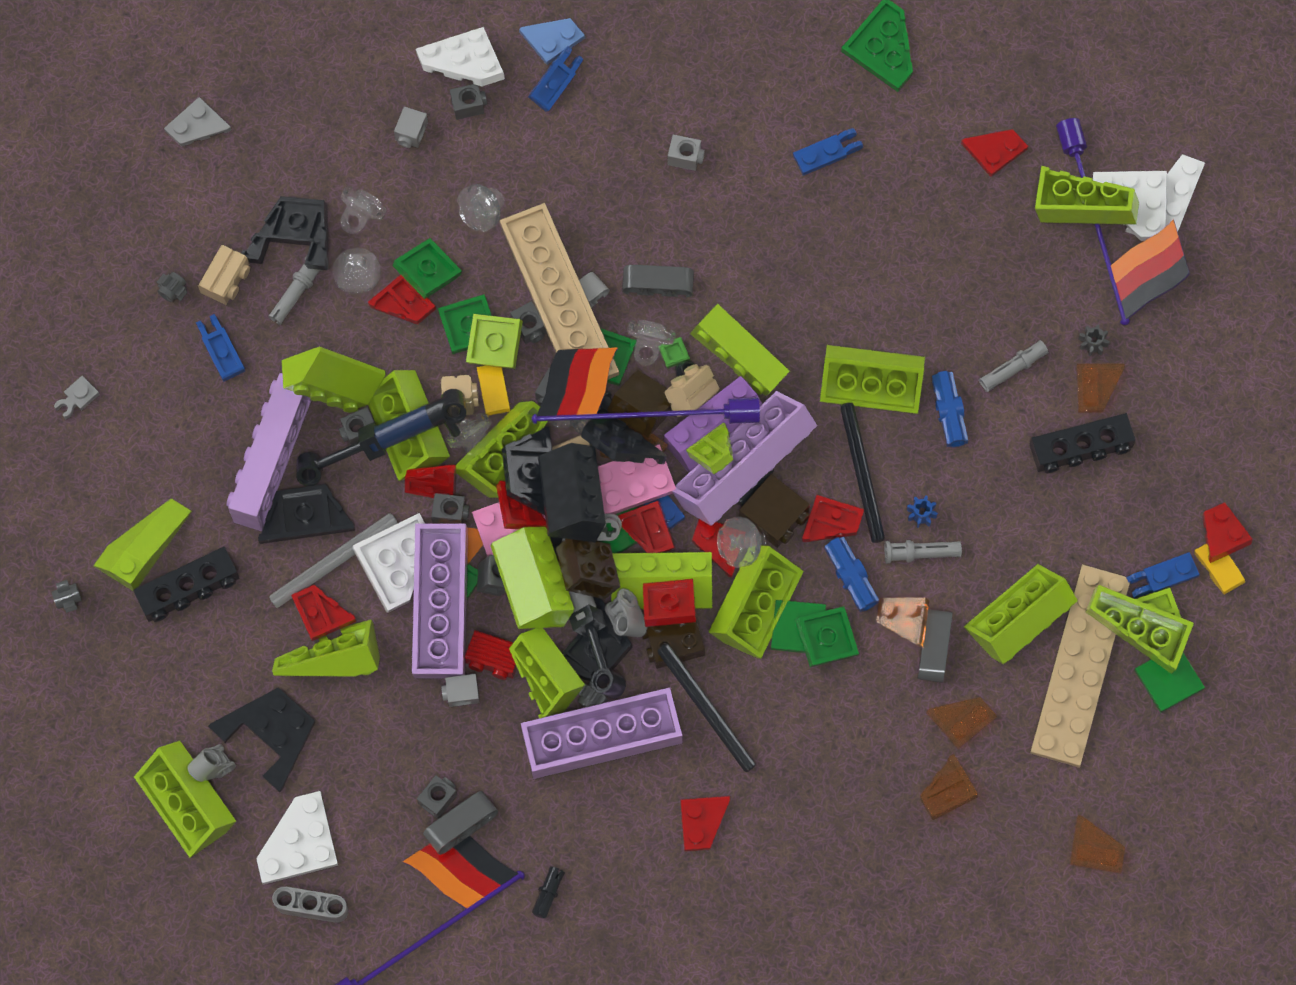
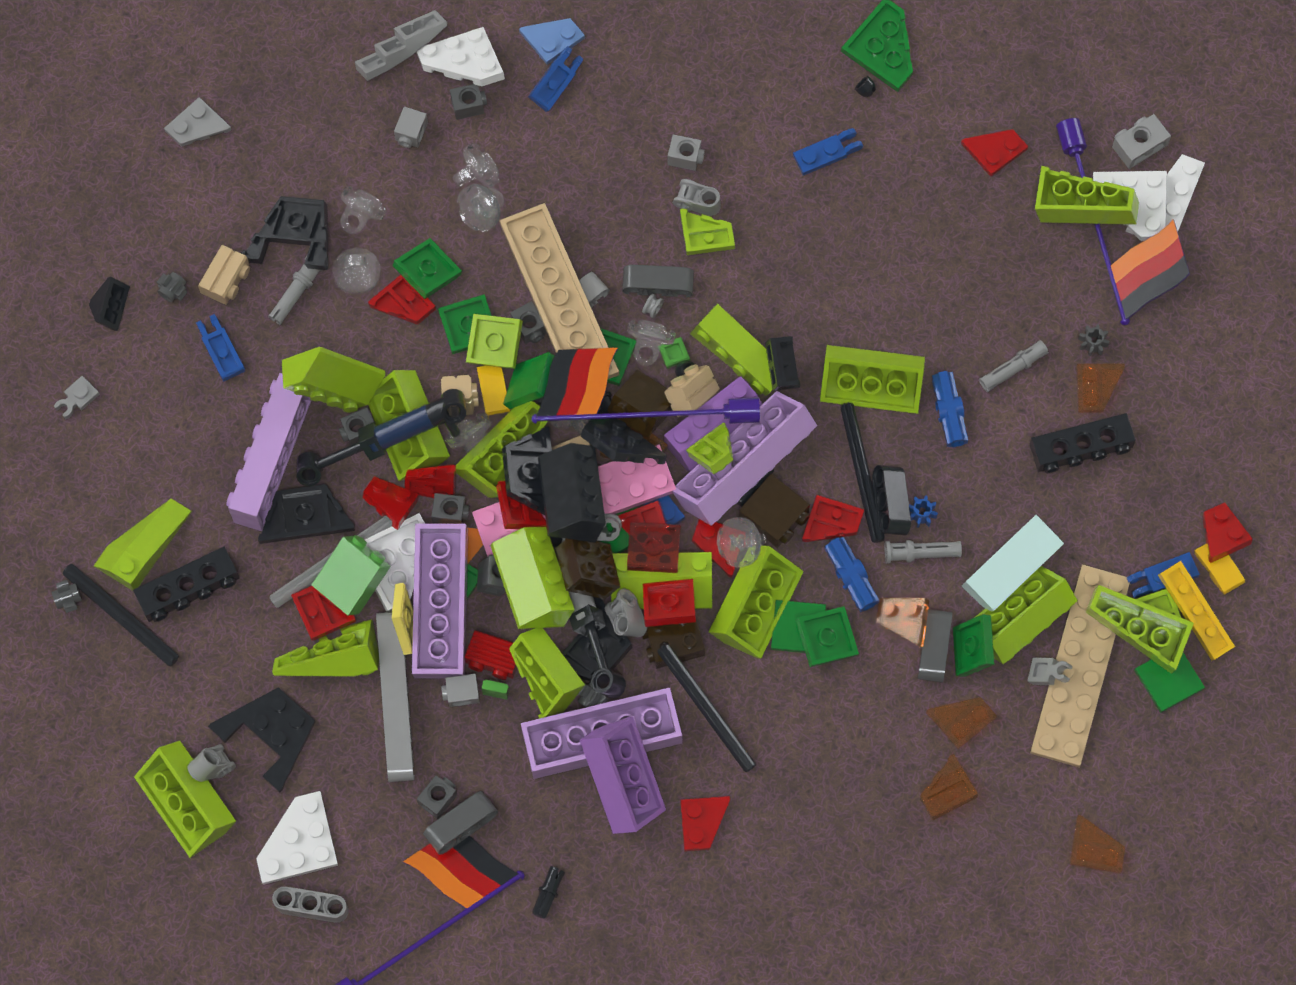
none -> black axle [63,564,179,667]
none -> black slope [89,277,130,331]
none -> bright green brick [312,535,391,616]
none -> light grey slope [355,10,447,81]
none -> red wing [363,476,419,530]
none -> light grey beam [376,612,415,782]
none -> light yellow tile [392,583,413,655]
none -> clear tile [452,143,500,188]
none -> bright green tile [482,680,509,700]
none -> green tile [503,352,554,409]
none -> medium lavender slope [580,716,666,834]
none -> clear red tile [627,522,681,573]
none -> light grey bush [642,294,664,319]
none -> light grey piece [672,179,721,216]
none -> lime wing [680,208,735,255]
none -> black hinge [765,336,800,391]
none -> black hinge [855,76,876,97]
none -> black beam [872,465,911,536]
none -> green tile [953,614,994,677]
none -> light aqua brick [962,515,1064,611]
none -> light grey plate [1027,658,1072,685]
none -> light grey brick [1112,114,1171,169]
none -> yellow plate [1158,561,1235,661]

